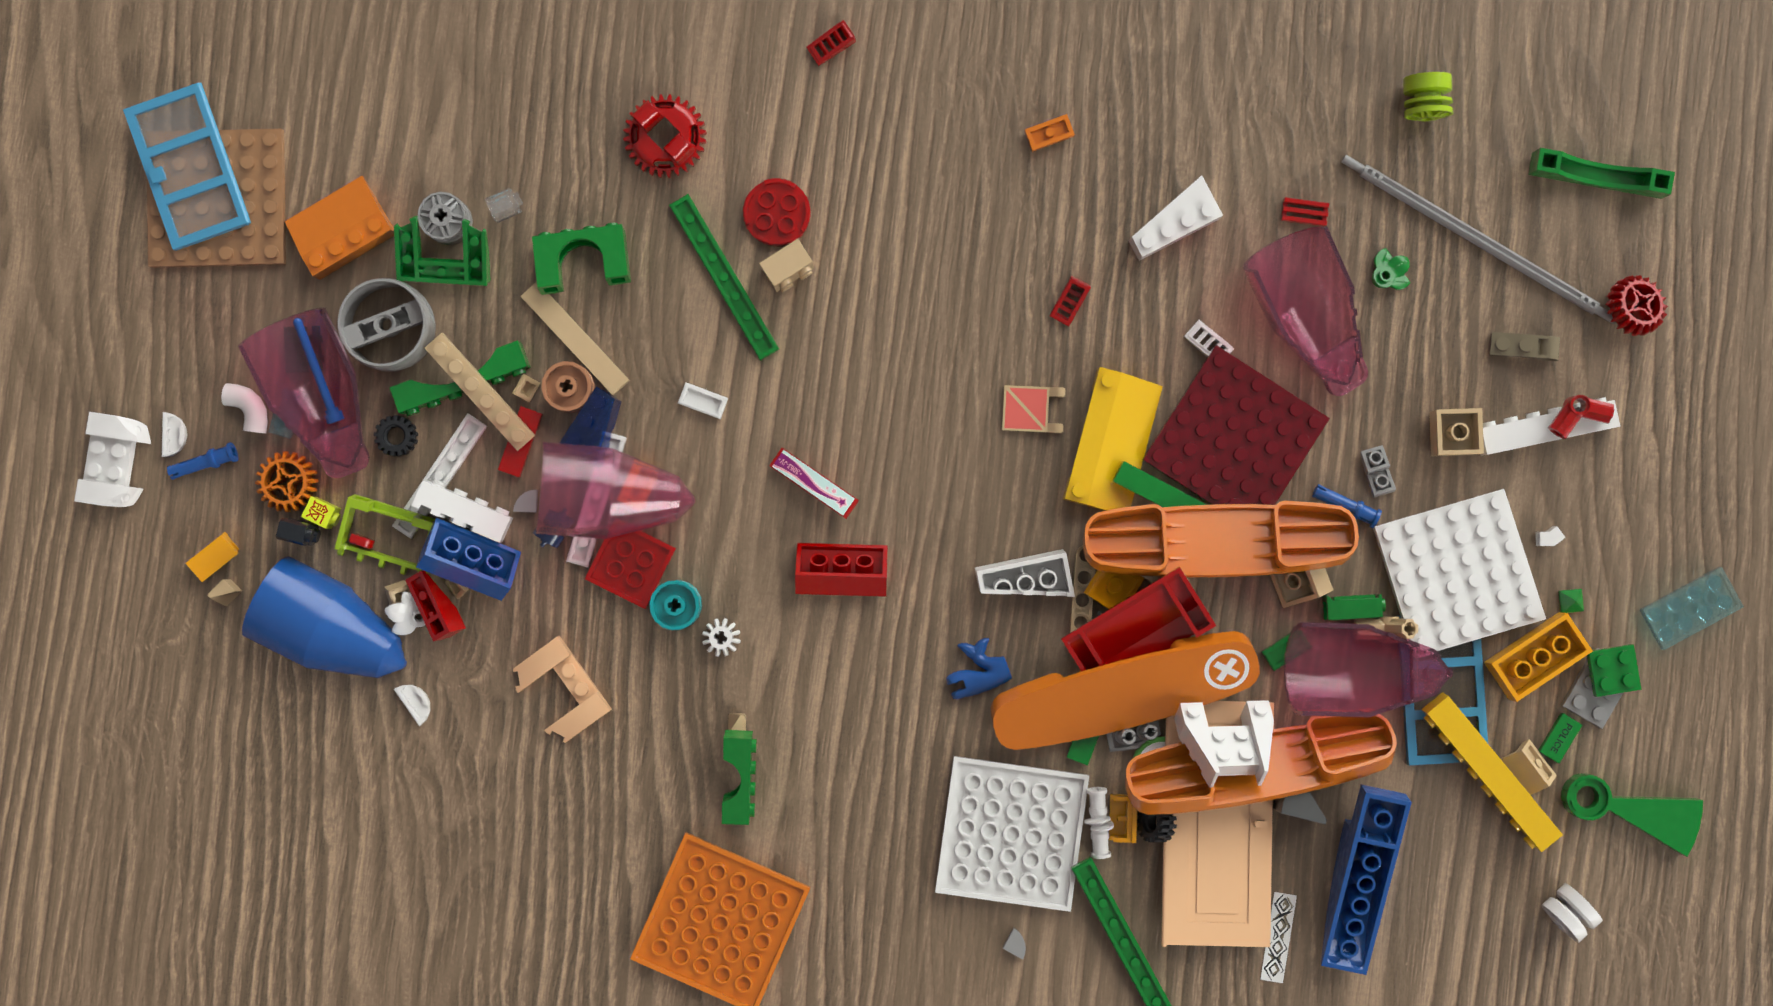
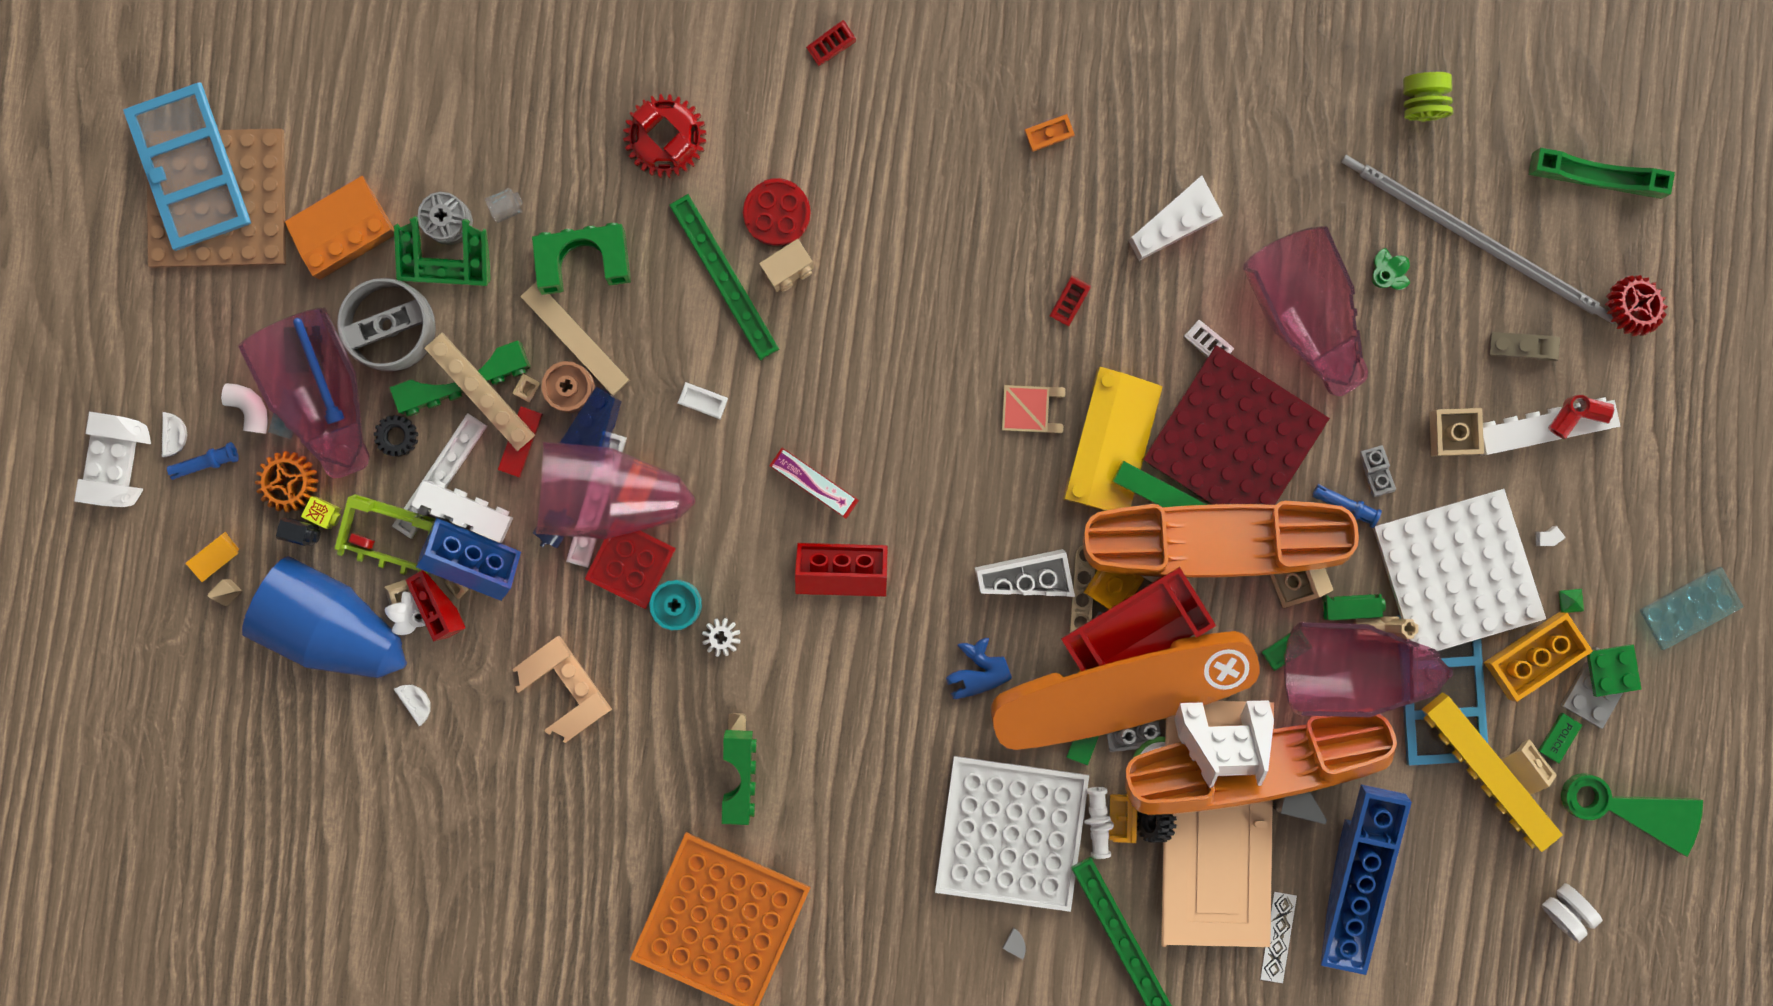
light grey tile [513,490,538,513] -> none
red tile [1281,197,1330,227] -> none

